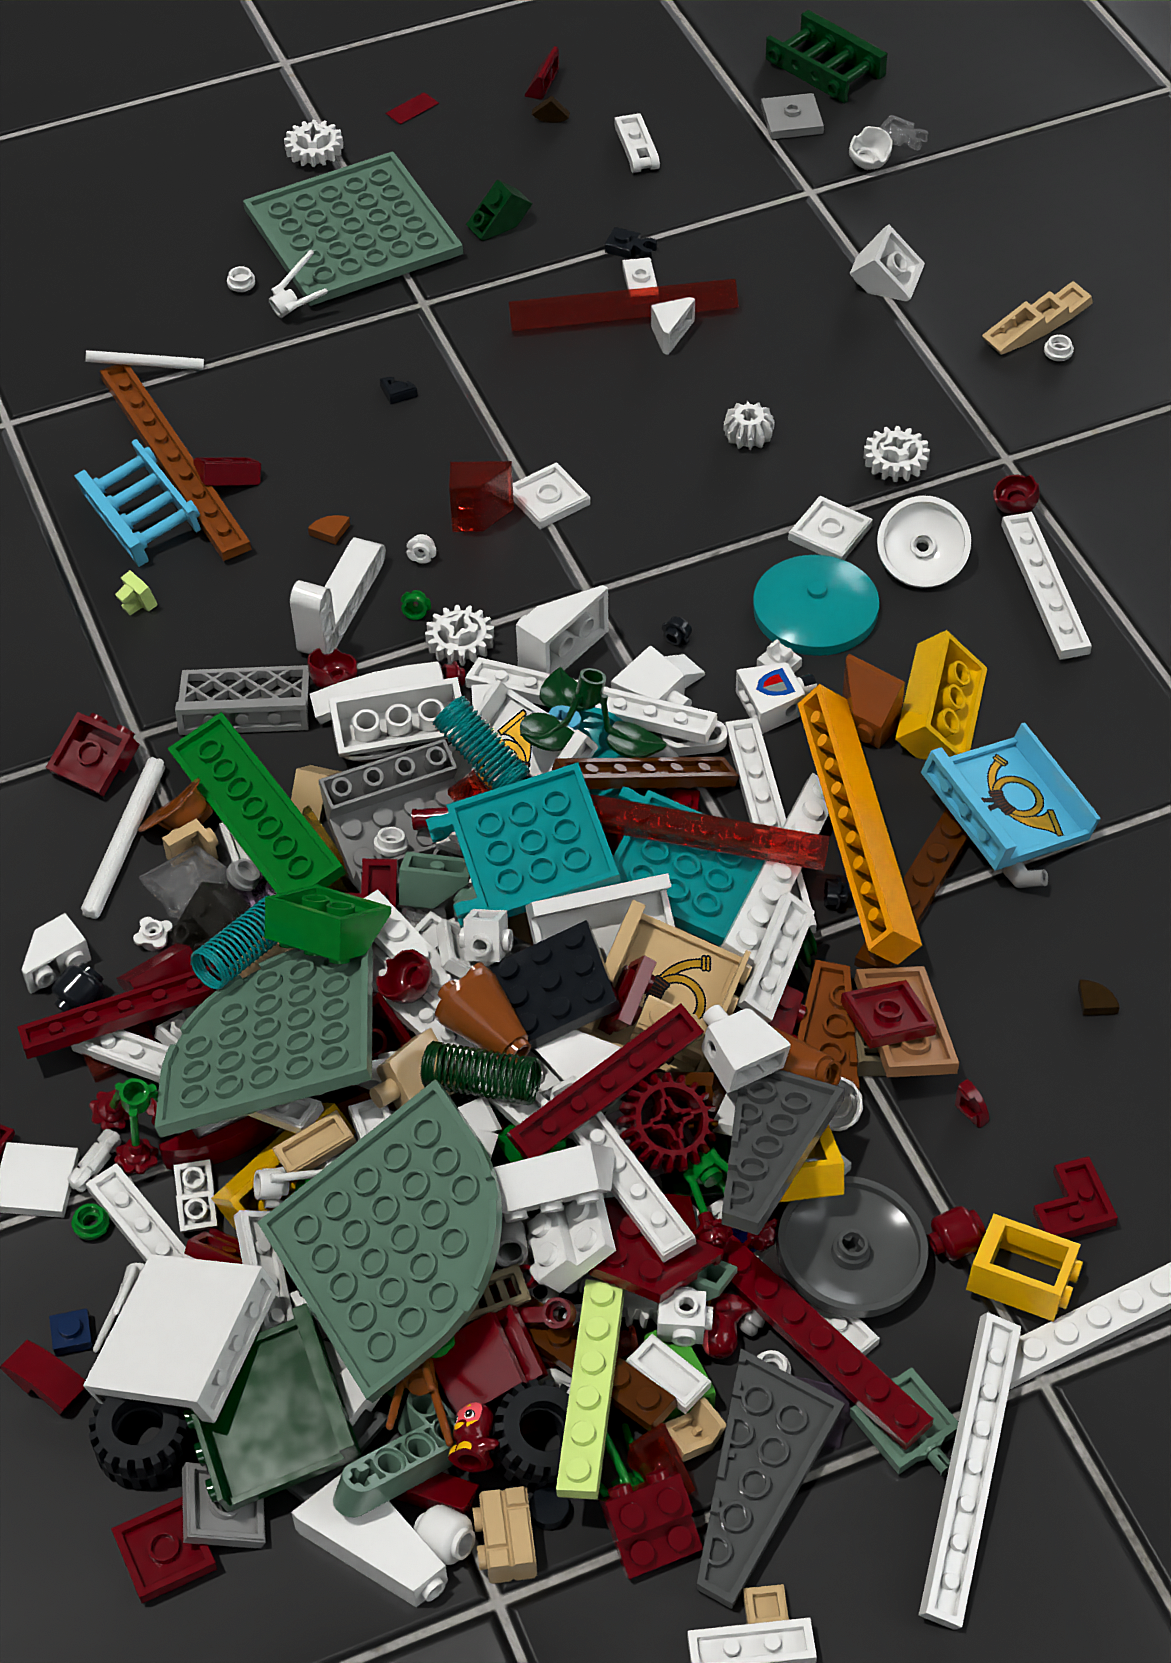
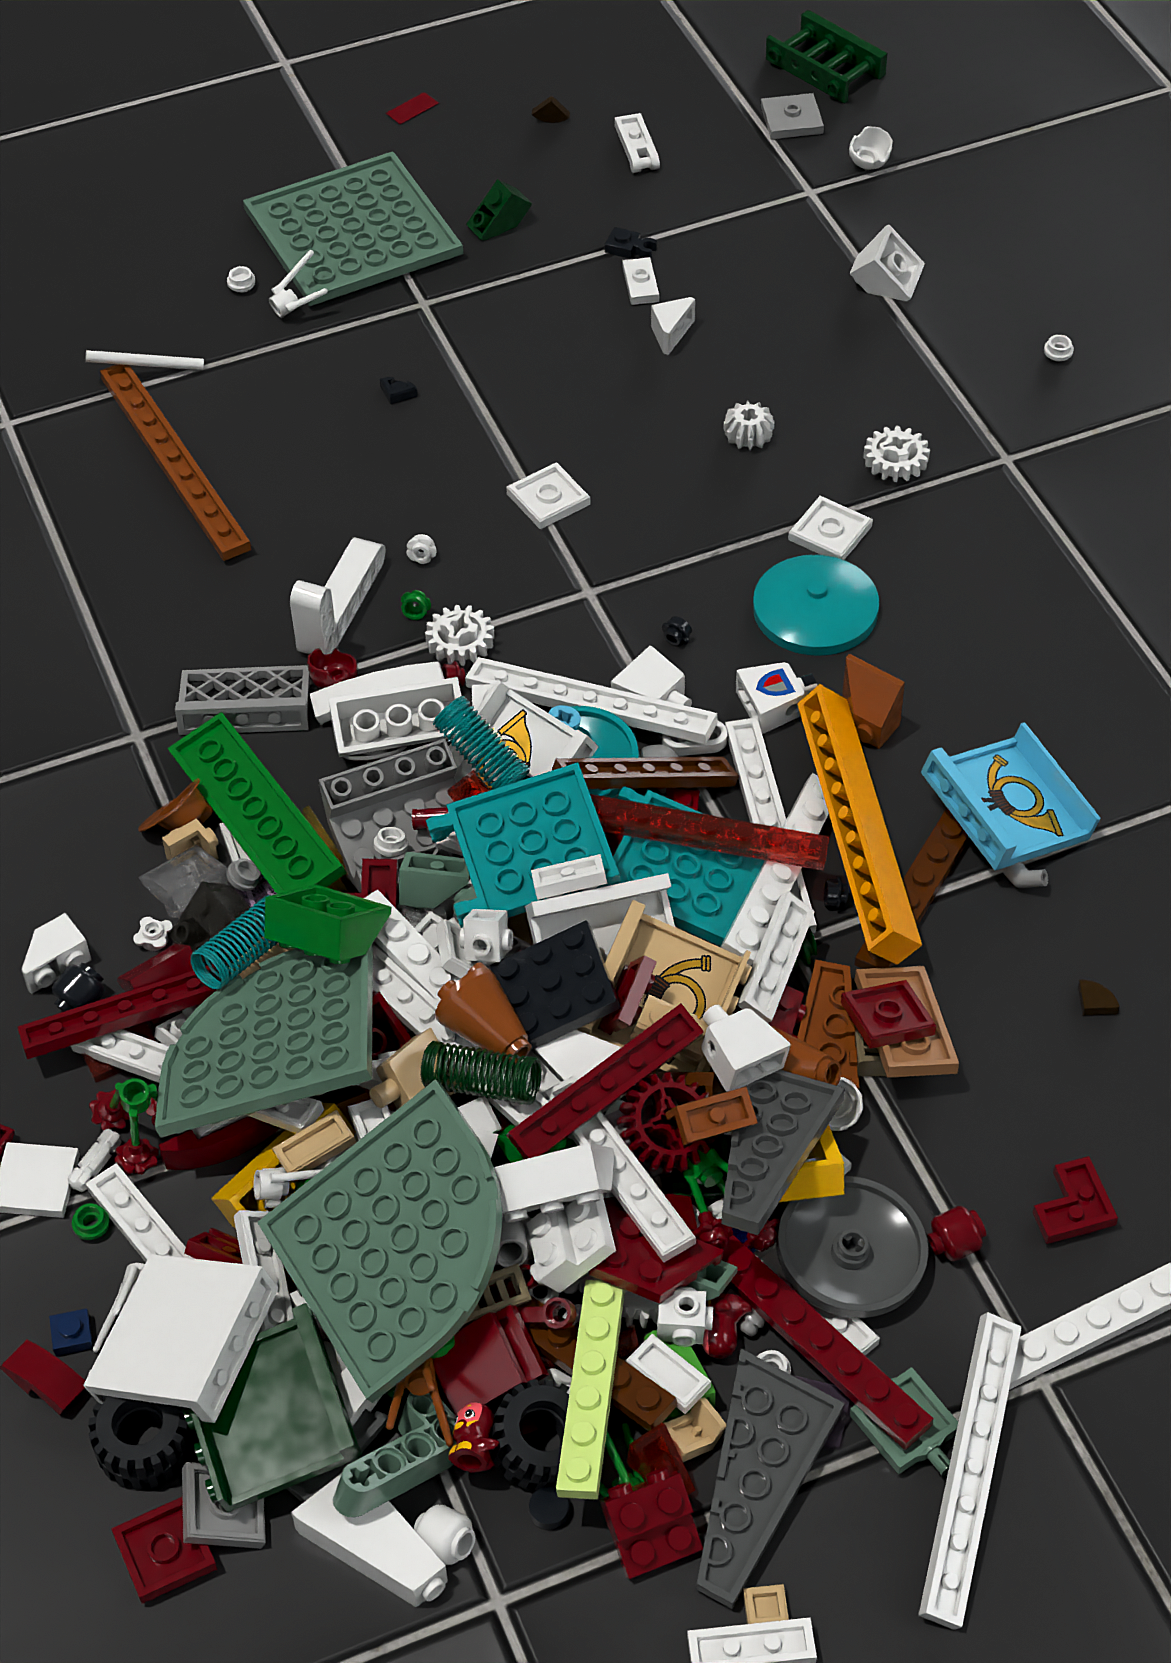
dark red plate [46,711,140,797] -> none
medium azure fence [74,439,201,567] -> none
white axle [81,757,165,919] -> none
yellowish green tile [115,570,158,615] -> none
white slope [173,1159,218,1233] -> none
dark red slope [193,457,261,485] -> none
white gear [284,120,343,167] -> none
tan slope [291,765,341,825] -> none
dark orange tile [308,515,350,545] -> none
dark red hair [376,949,433,1004] -> none
dark red slope [393,1472,480,1517] -> none
clear red slope [449,461,514,532] -> none
tan brick [472,1486,537,1584] -> none
clear red plate [508,279,739,331] -> none
white slope [516,585,609,674] -> none
dark green plant [520,667,667,758] -> none
dark red slope [525,46,559,100] -> none
white slope [664,654,705,688] -> none
white tile [757,639,802,672] -> none
white dish [877,496,971,588] -> none
clear plate [880,115,929,150] -> none
yellow slope [895,630,987,760] -> none
dark red tile [955,1078,989,1128] -> none
yellow window [966,1214,1083,1322] -> none
tan slope [982,281,1093,355] -> none
dark red hair [993,474,1040,515] -> none
white plate [1001,512,1092,660] -> none
none -> white plate [531,854,607,900]
none -> dark orange panel [665,1087,758,1145]

